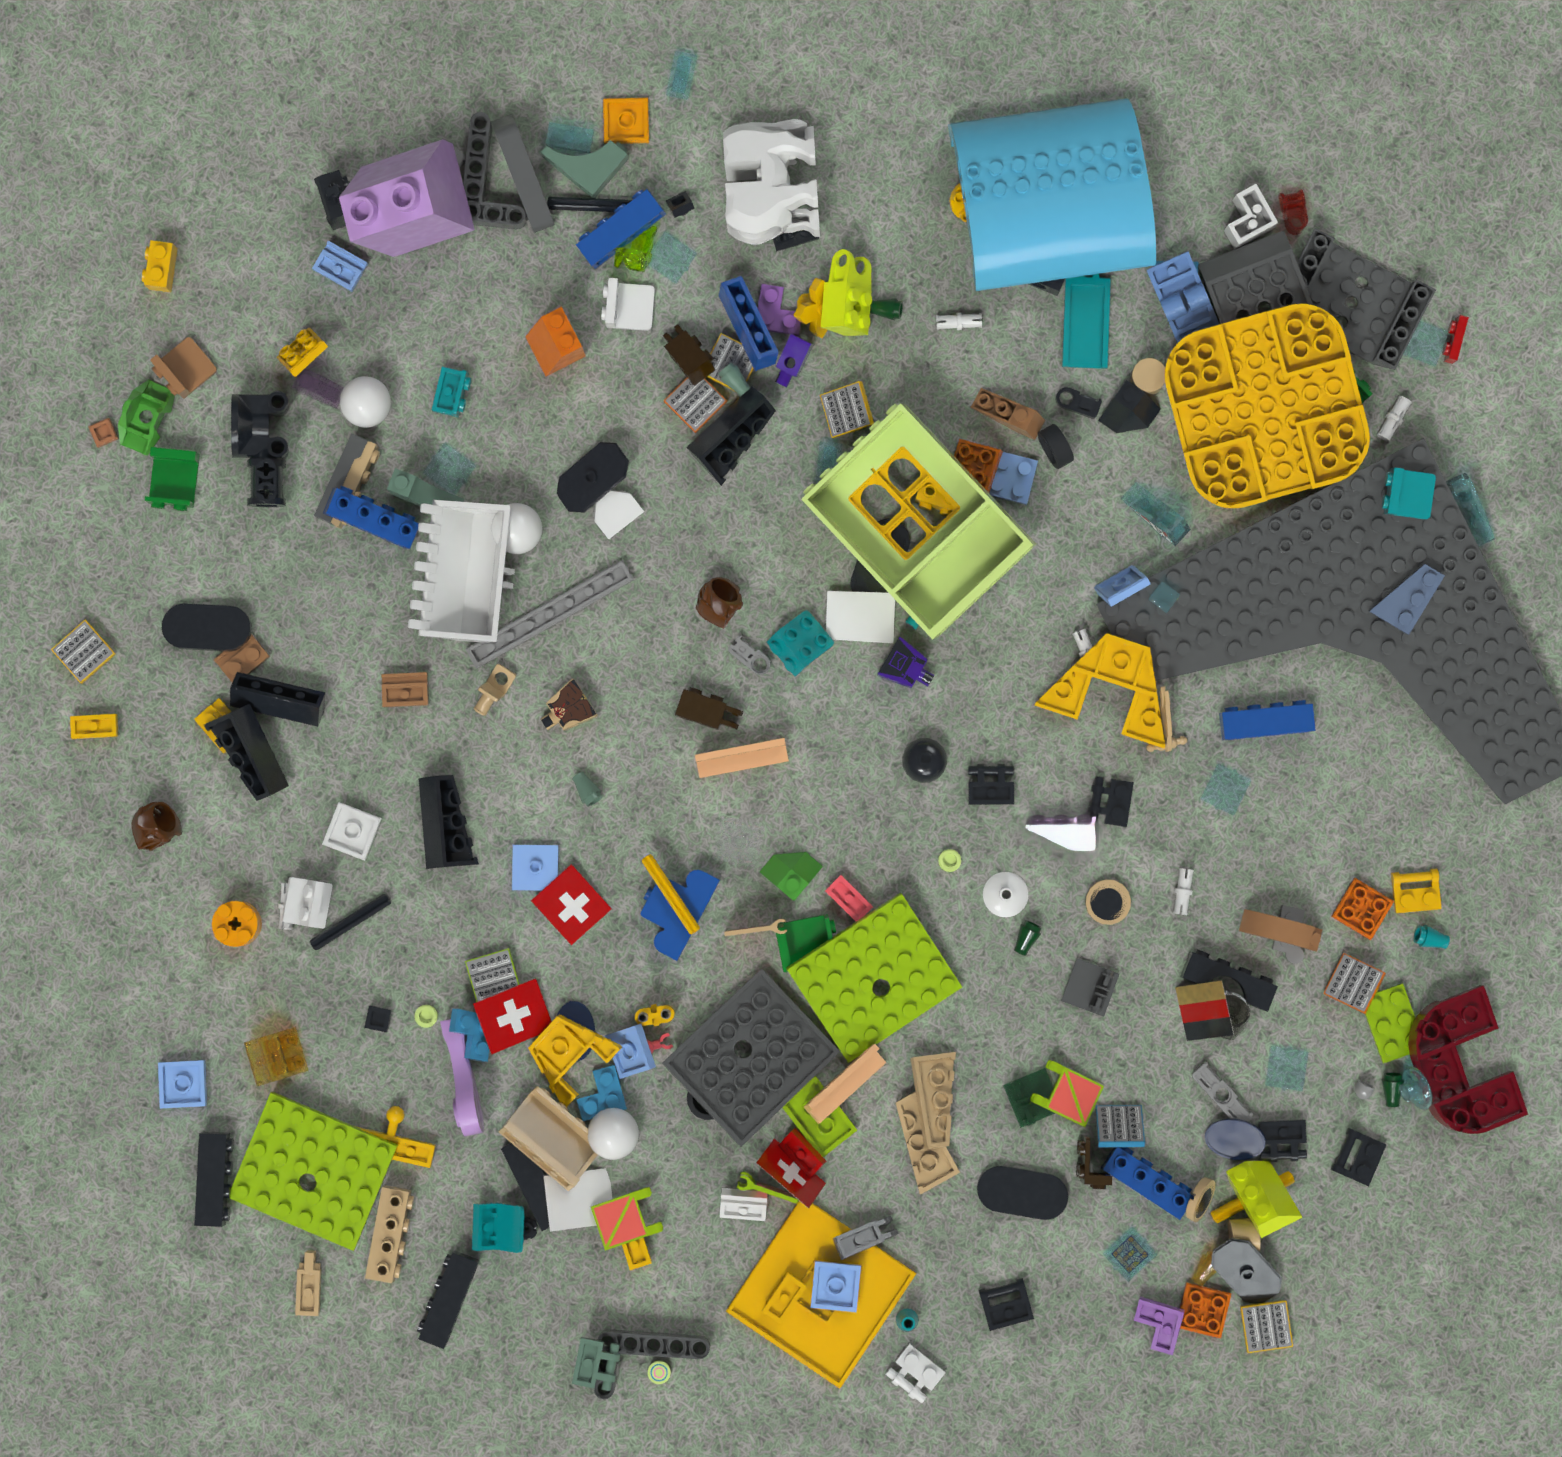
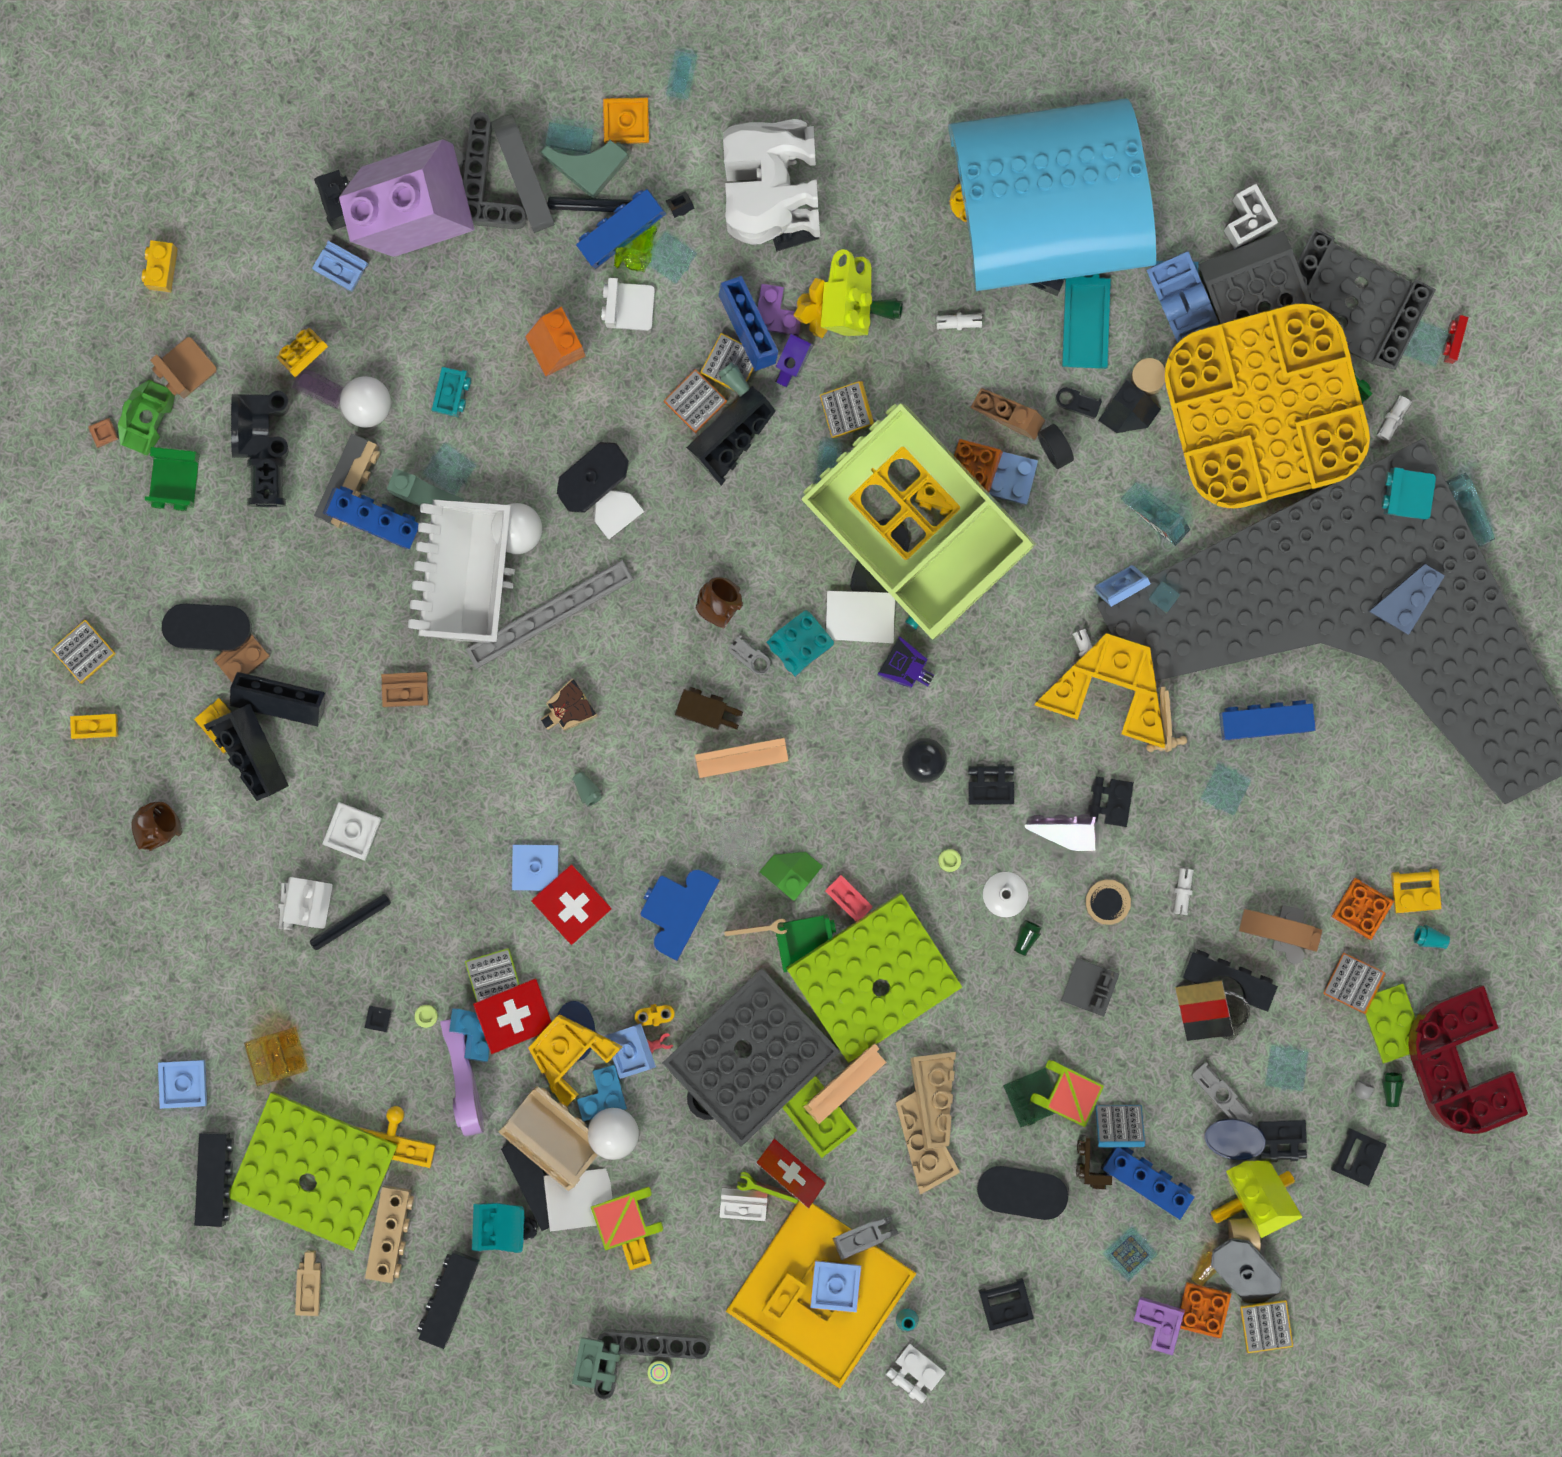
light orange brick [212,901,262,947] -> none
black wedge [418,775,479,869] -> none
tan bracket [474,664,516,716] -> none
yellow axle [642,854,700,934] -> none
dark brown hinge [663,324,716,386] -> none
red plate [778,1128,827,1178] -> none
tan tile [1186,1177,1216,1222] -> none
clear red piece [1278,189,1308,235] -> none
clear light blue piece [1399,1066,1432,1110] -> none

